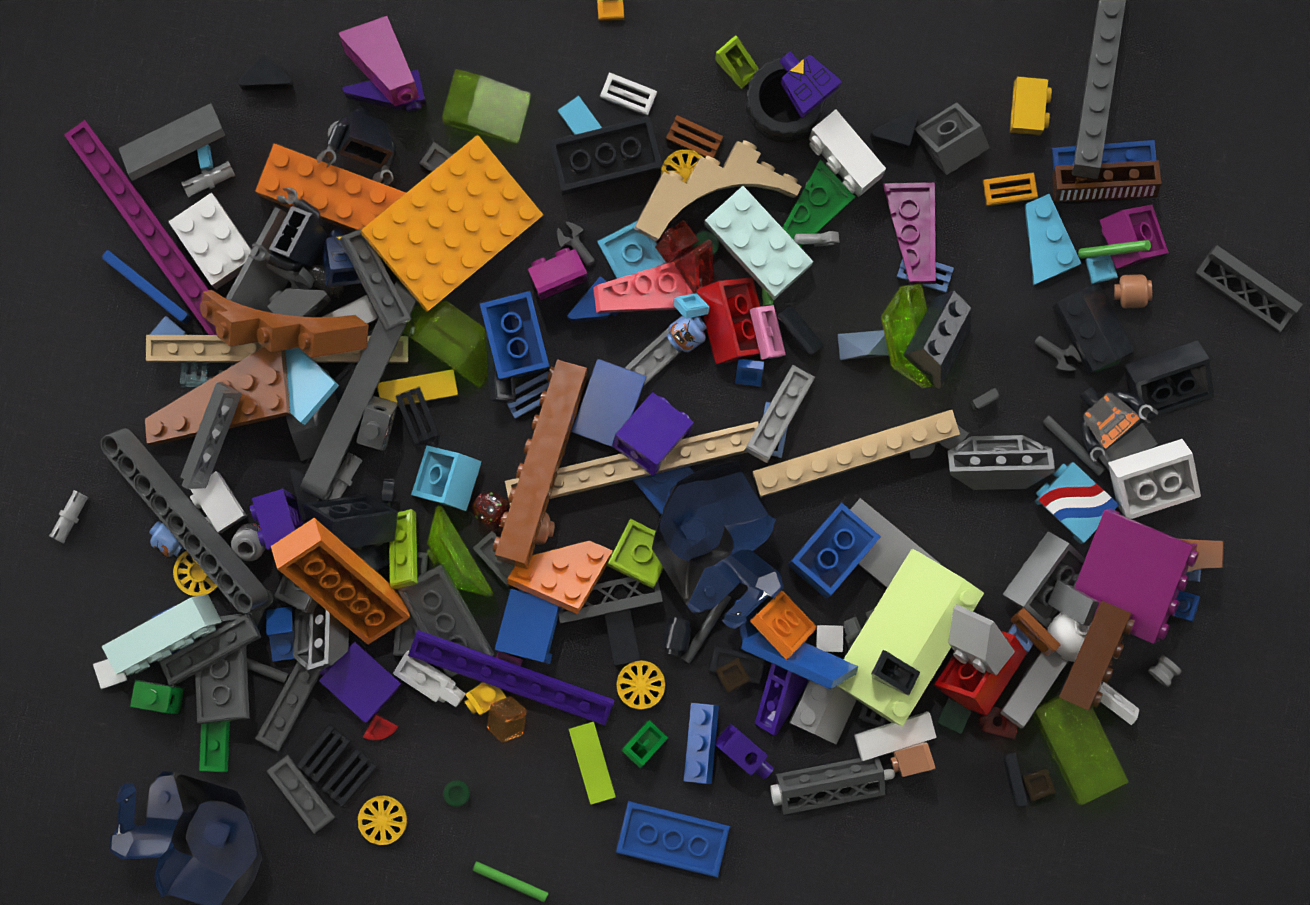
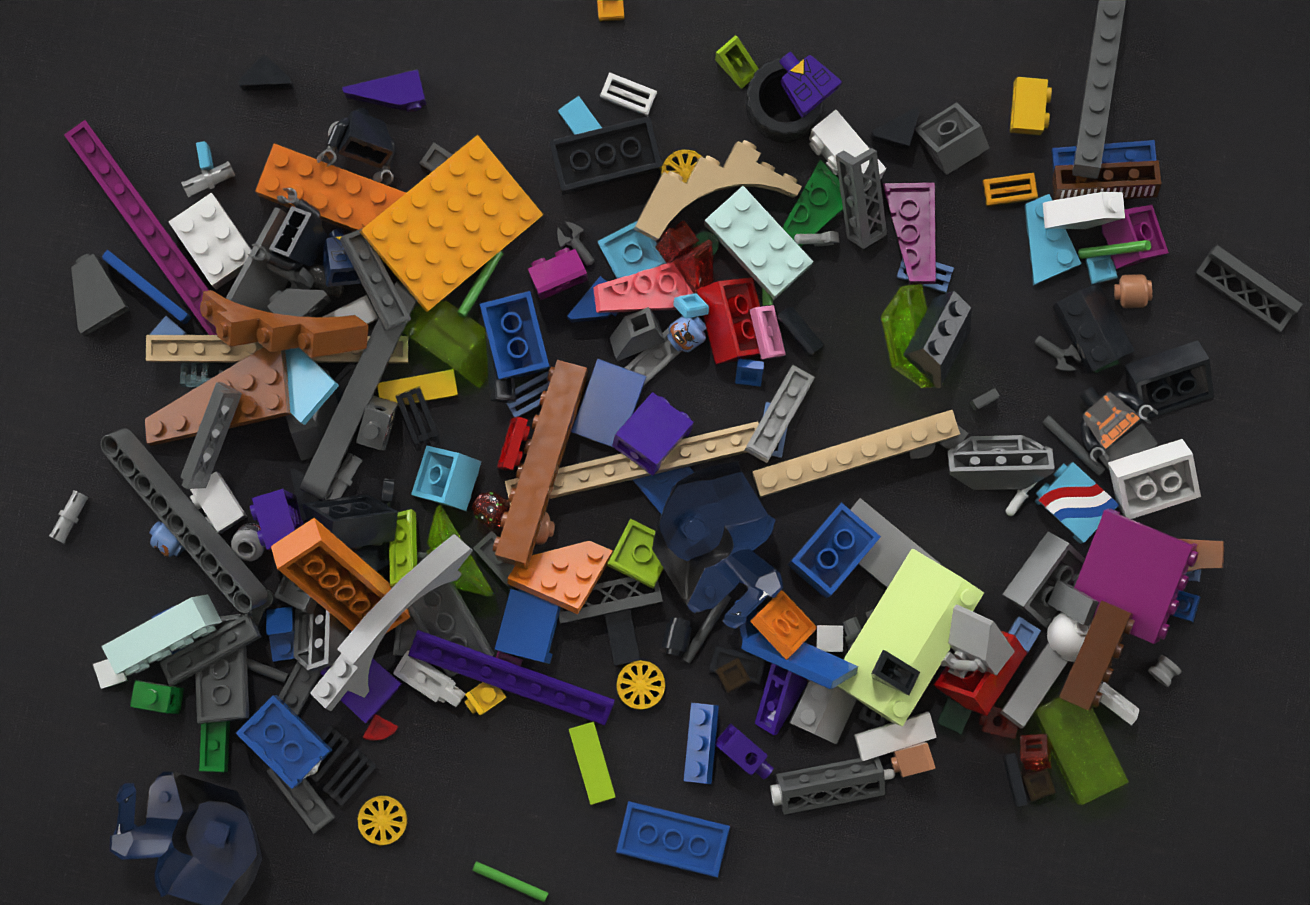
dark grey tile [119,103,225,181] -> none
yellow wheel [173,550,217,596] -> none
magenta slope [339,16,419,106] -> none
clear neon green slope [442,69,531,144] -> none
dark green tile [443,780,470,807] -> none
clear orange panel [487,696,527,743] -> none
green slope [621,720,668,768] -> none
dark orange tile [666,115,723,158] -> none
sand blue slope [838,330,892,360] -> none
dark orange tile [1011,608,1061,656] -> none
none -> dark grey slope [71,254,130,336]
none -> blue piece [236,695,332,789]
none -> light grey slope [310,534,473,711]
none -> bright green bar [457,251,503,318]
none -> red plate [497,417,530,471]
none -> dark grey slope [610,307,665,361]
none -> dark grey fence [836,148,887,249]
none -> light grey bar [941,652,978,678]
none -> white piece [1005,483,1036,516]
none -> clear red brick [1020,734,1051,771]
none -> white slope [1043,192,1125,229]

